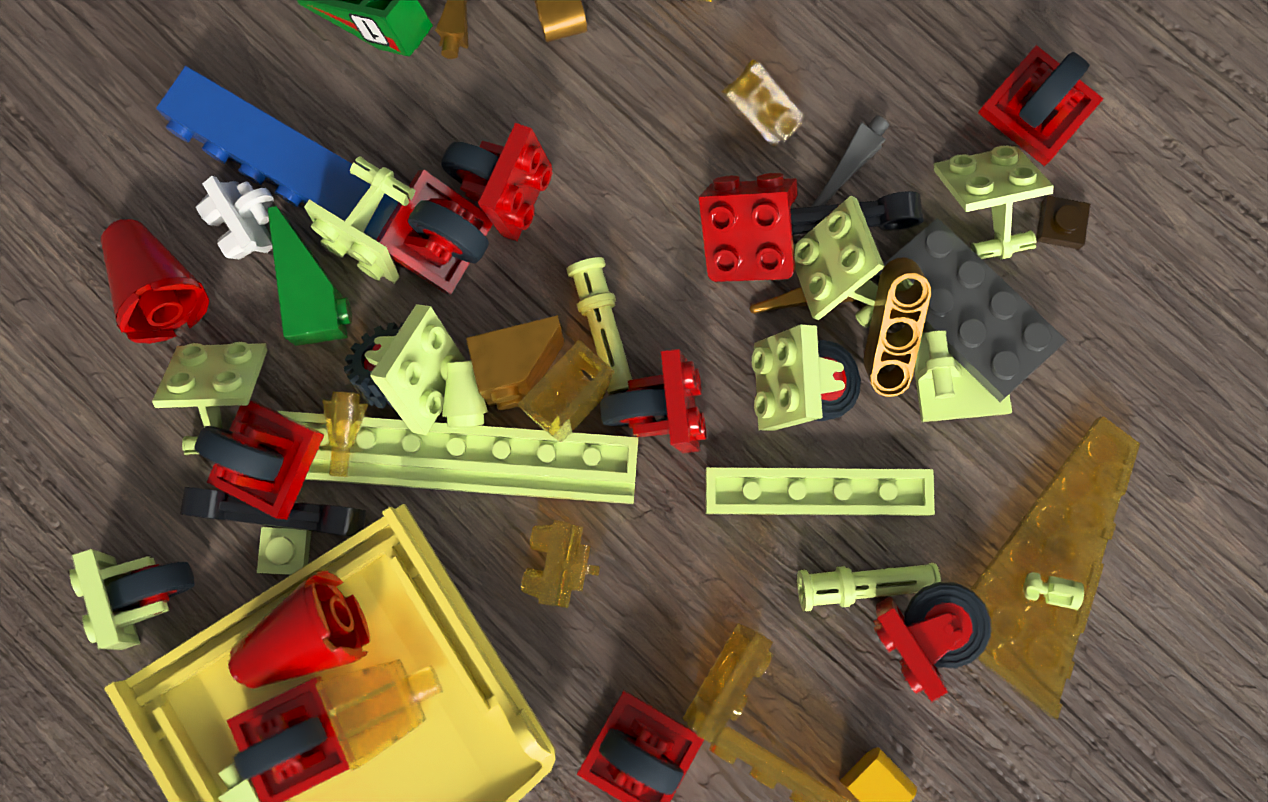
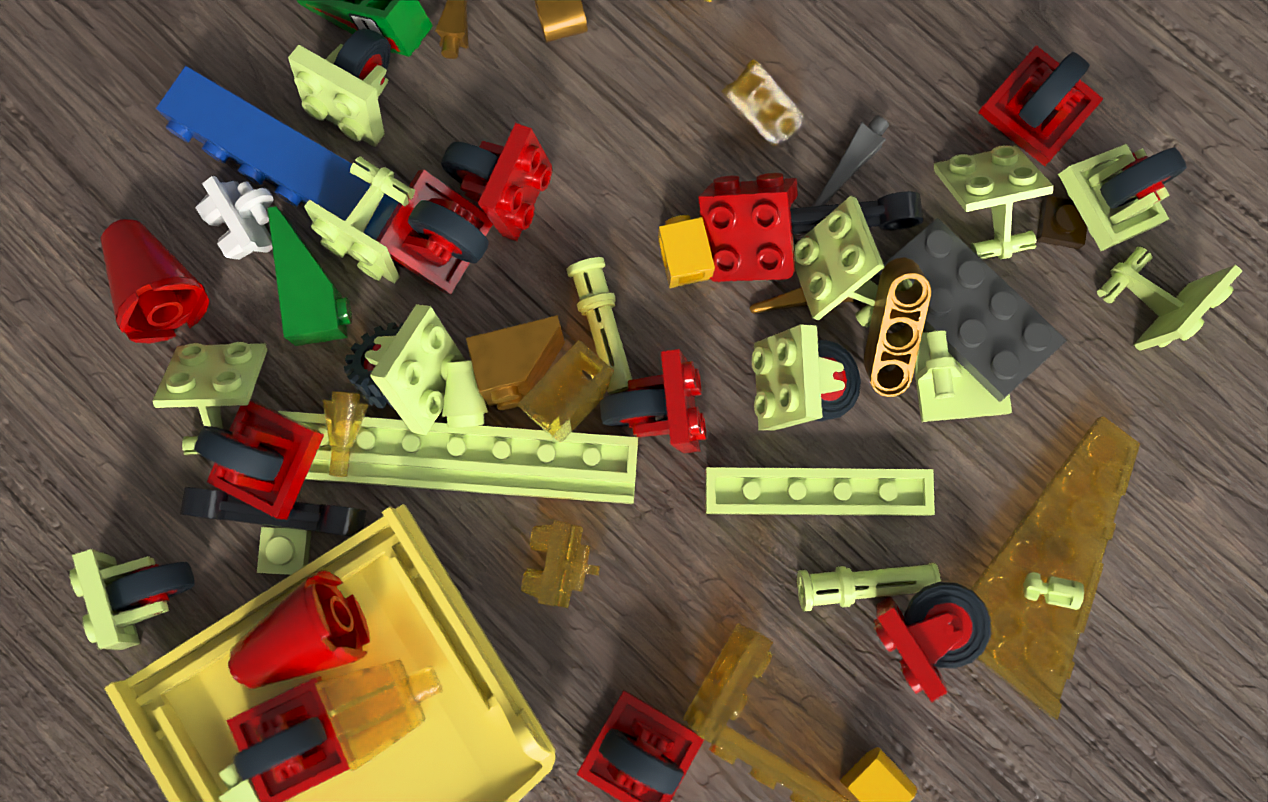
none -> yellowish green plate [288,28,391,147]
none -> yellow brick [658,215,715,288]
none -> yellowish green plate [1058,144,1187,251]
none -> yellowish green plate [1097,247,1242,351]

